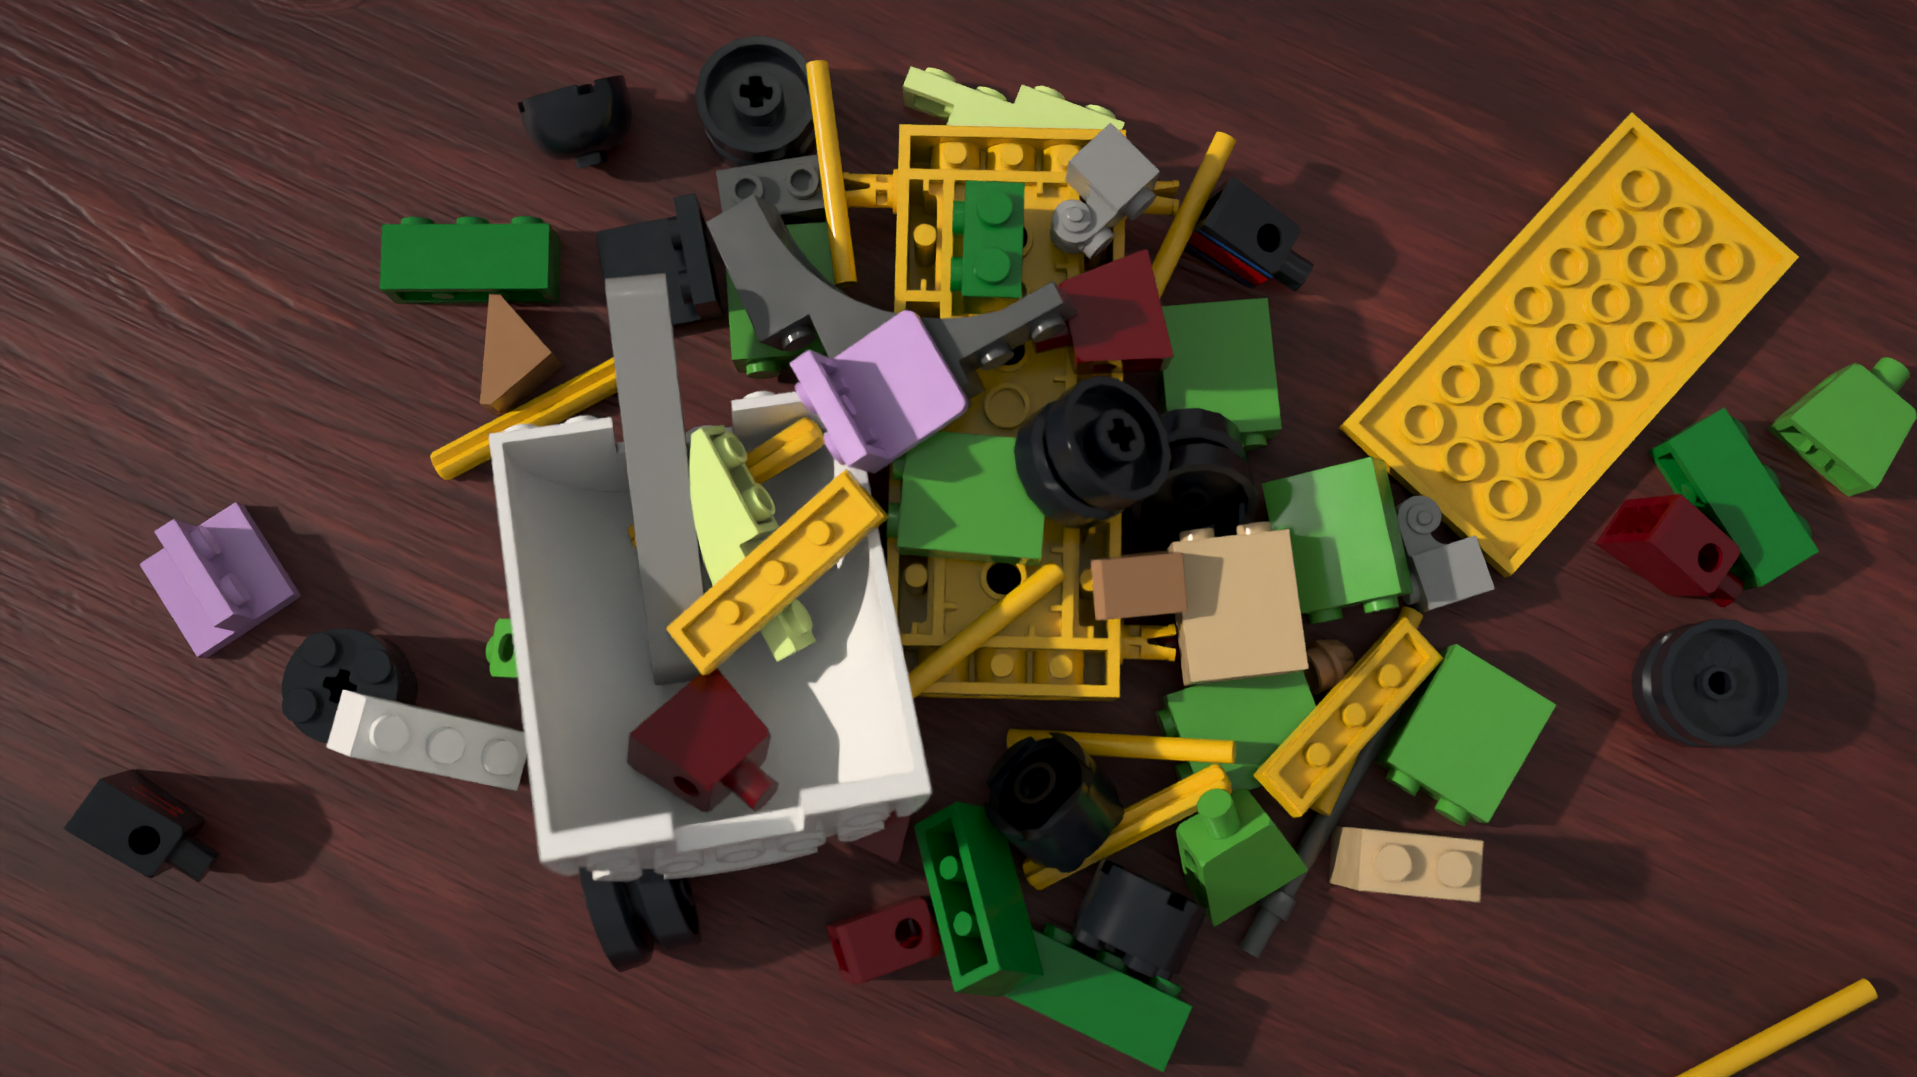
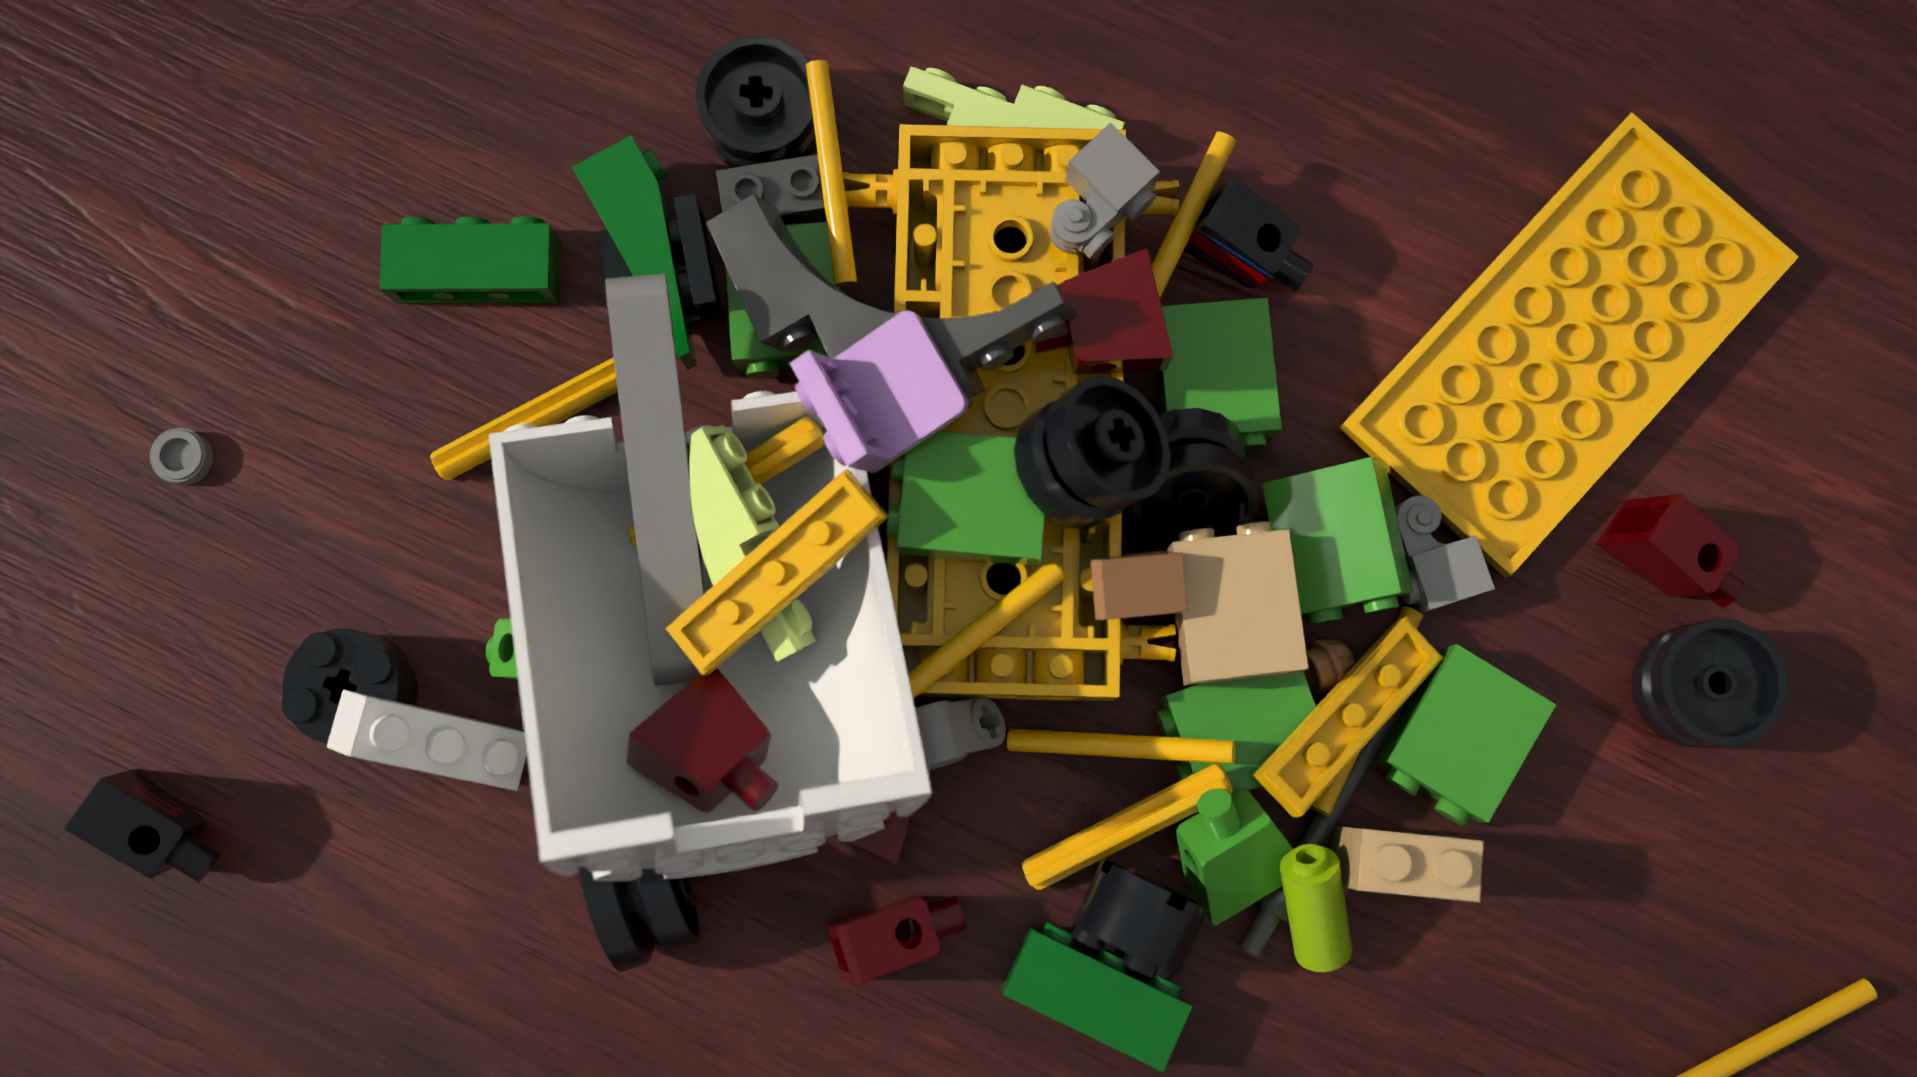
lavender bracket [139,502,302,658] -> none
medium nougat slope [480,294,563,416] -> none
black cylinder [517,75,632,170] -> none
green brick [914,801,1044,997] -> none
green brick [950,181,1025,314] -> none
black brick [984,732,1124,873] -> none
green brick [1647,407,1819,591] -> none
bright green torso [1767,357,1917,497] -> none
none -> light grey tile [150,428,213,486]
none -> green slope [572,135,697,371]
none -> light grey piece [915,697,1006,771]
none -> lime brick [1280,844,1353,972]

